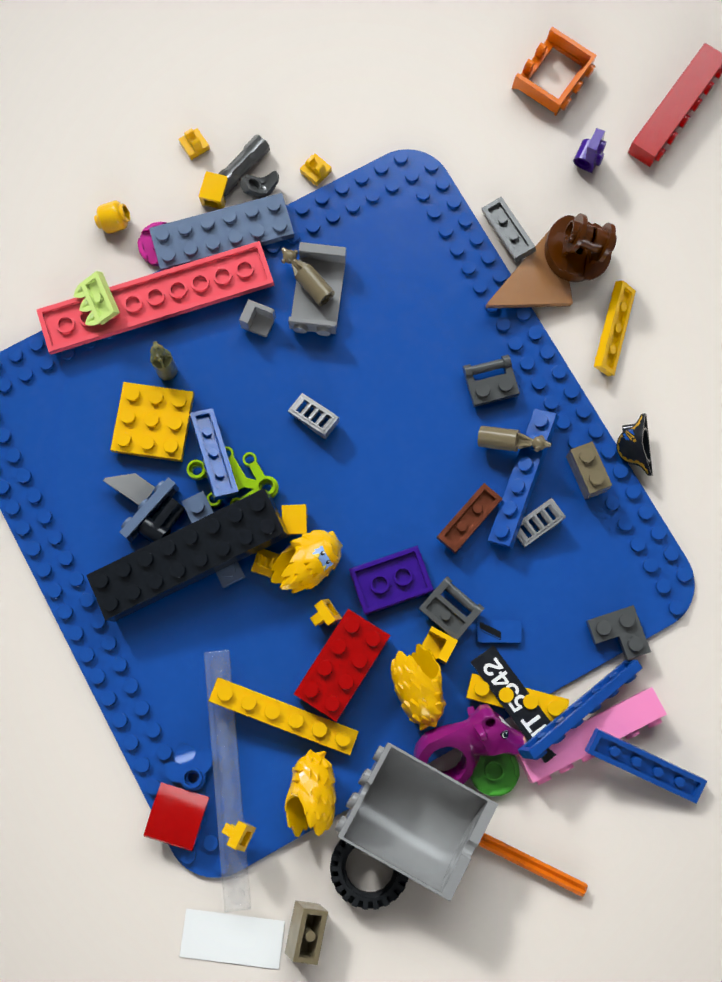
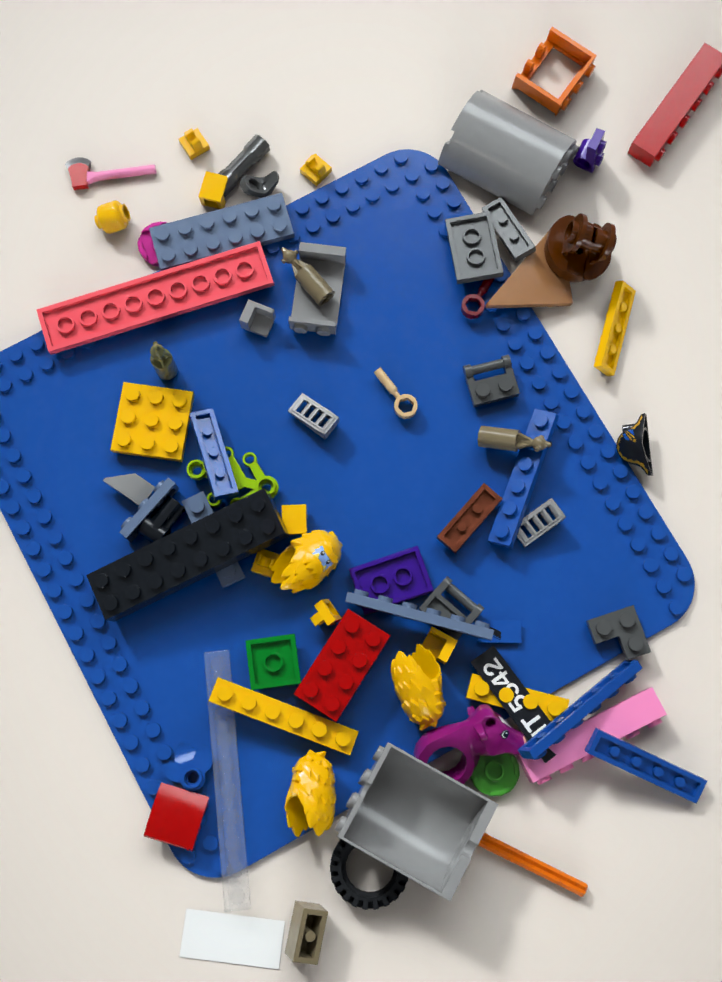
yellowish green plate [73,271,120,326] -> none
yellow tile [222,821,256,852] -> none
dark tan brick [566,441,612,500] -> none
none -> piece [65,157,156,190]
none -> green plate [245,634,301,691]
none -> sand blue plate [345,589,494,641]
none -> tan piece [374,368,418,419]
none -> light grey cylinder [438,90,579,215]
none -> plate [445,211,503,284]
none -> dark red piece [461,278,495,319]

